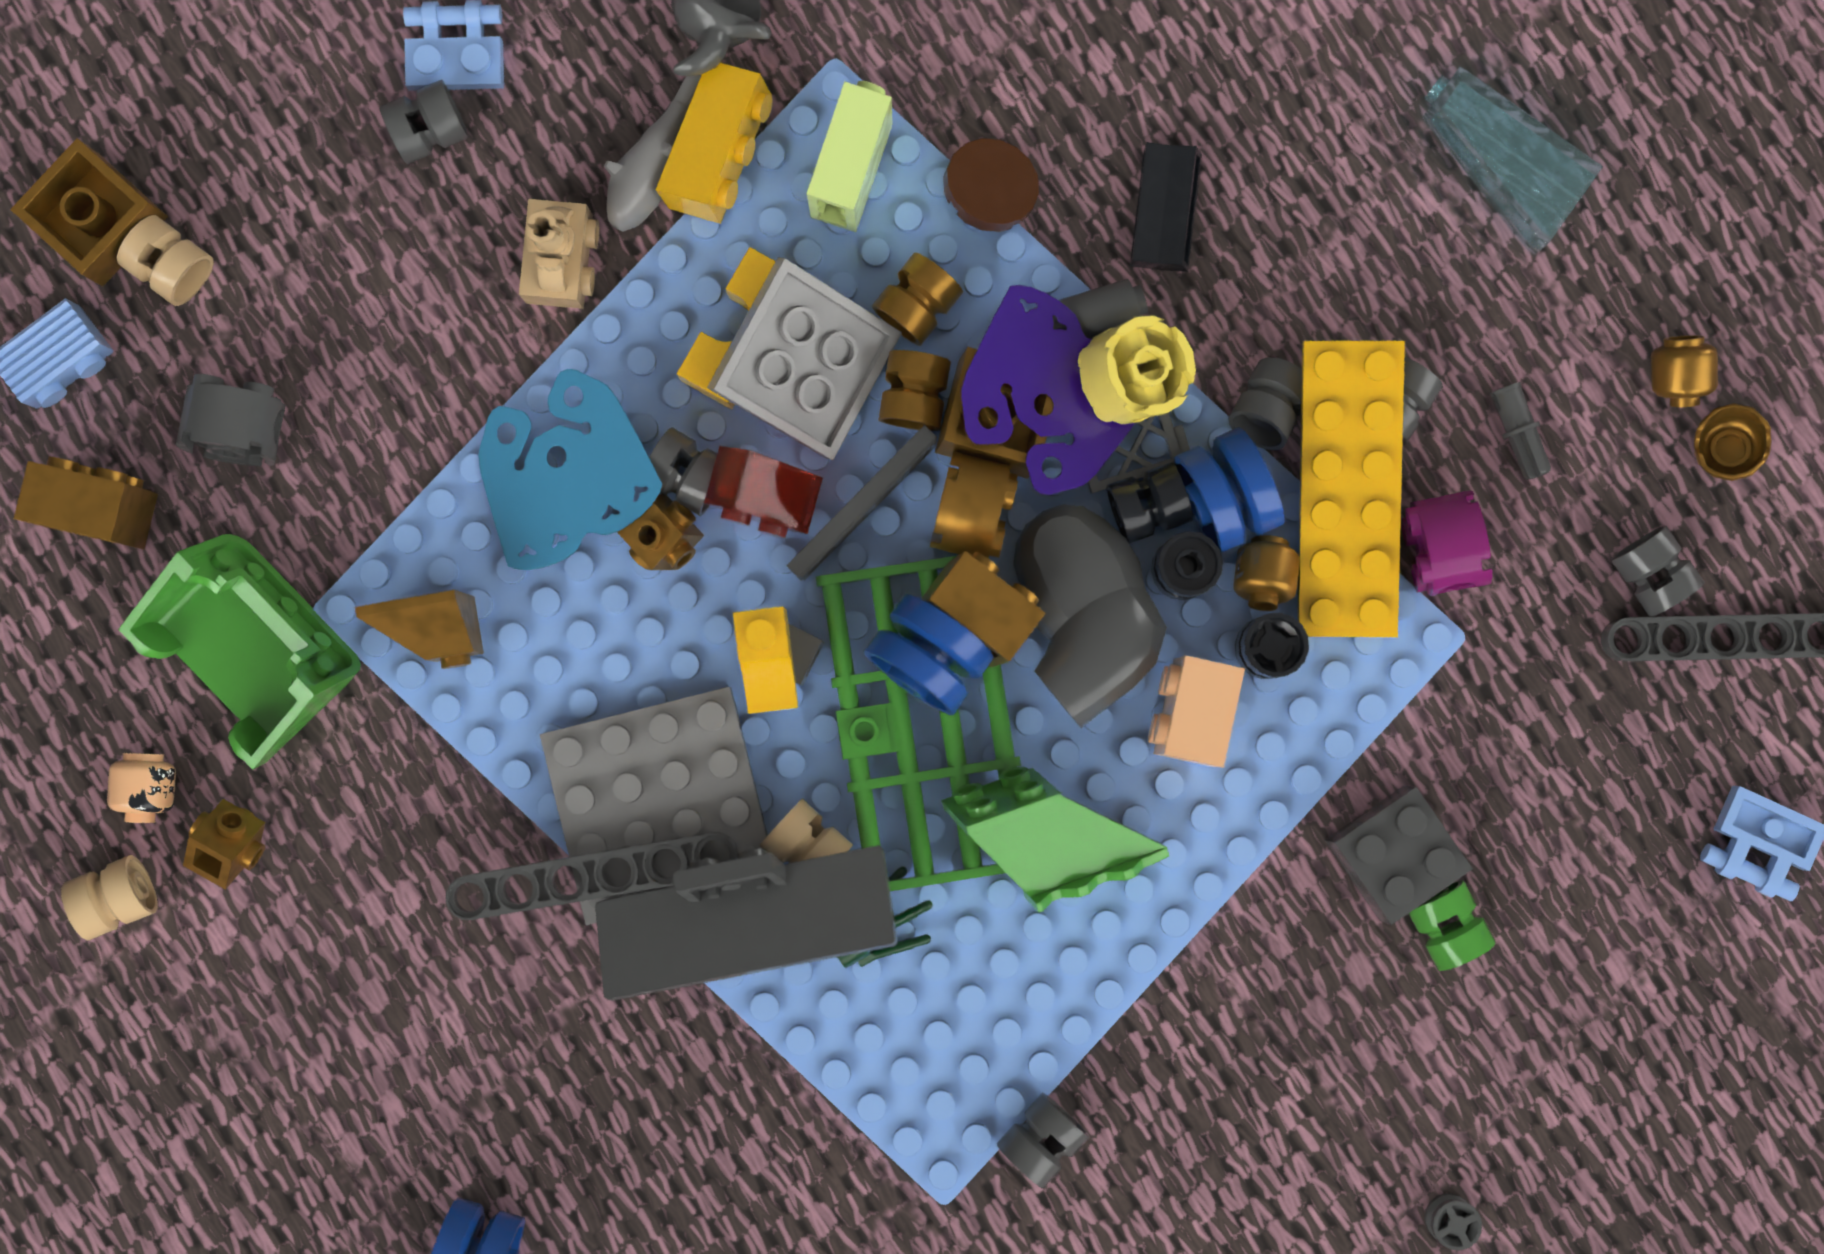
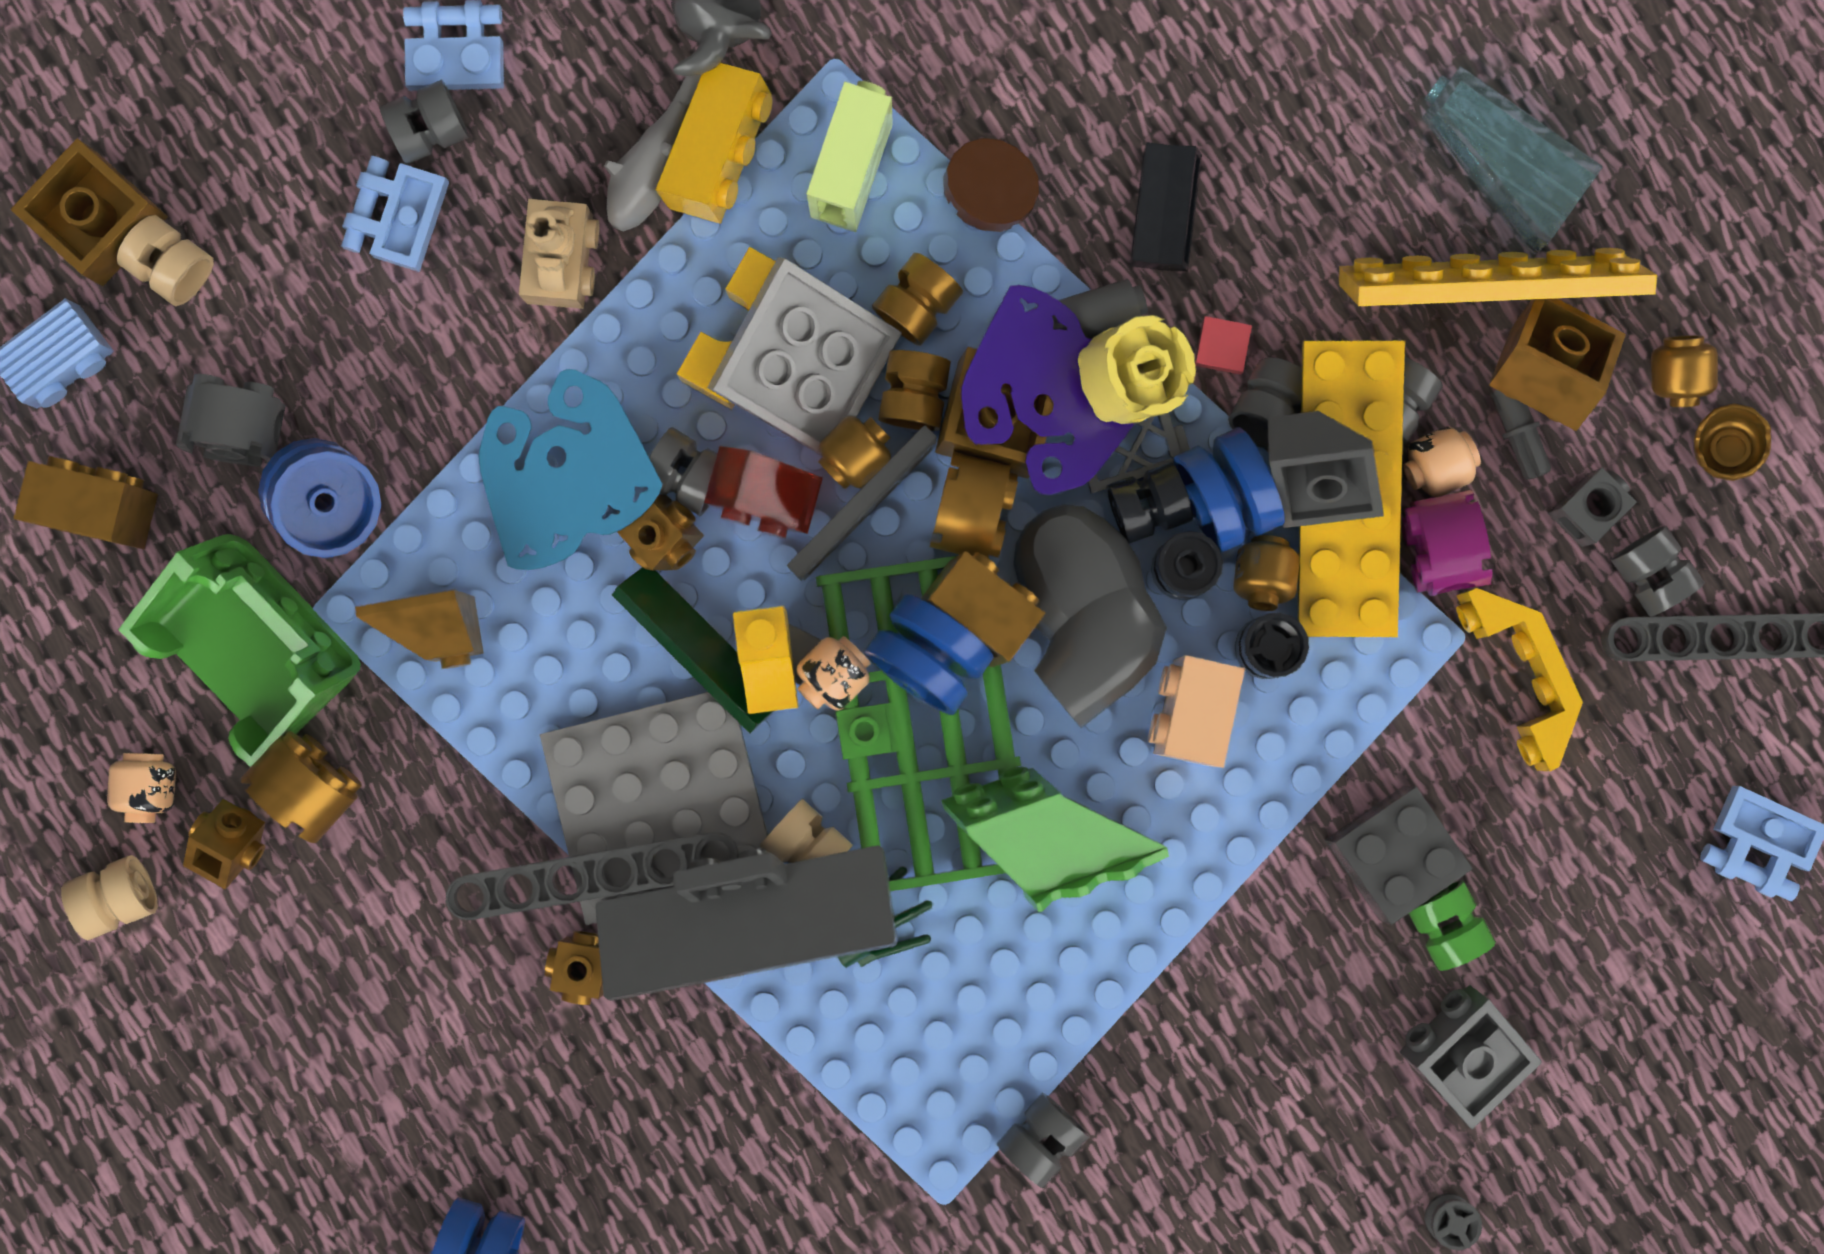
none -> pearl gold brick [240,731,362,843]
none -> blue wheel [258,438,381,558]
none -> light blue plate [341,156,449,272]
none -> pearl gold brick [545,931,603,1005]
none -> dark green tile [612,567,775,733]
none -> light nougat head [796,636,871,710]
none -> pearl gold head [818,416,891,490]
none -> coral tile [1195,316,1252,375]
none -> dark grey slope [1268,411,1384,528]
none -> yellow plate [1339,248,1657,306]
none -> dark grey plate [1399,985,1542,1129]
none -> light nougat head [1403,426,1481,498]
none -> yellow slope [1456,588,1583,771]
none -> pearl gold brick [1489,298,1626,431]
none -> dark grey brick [1548,468,1637,547]

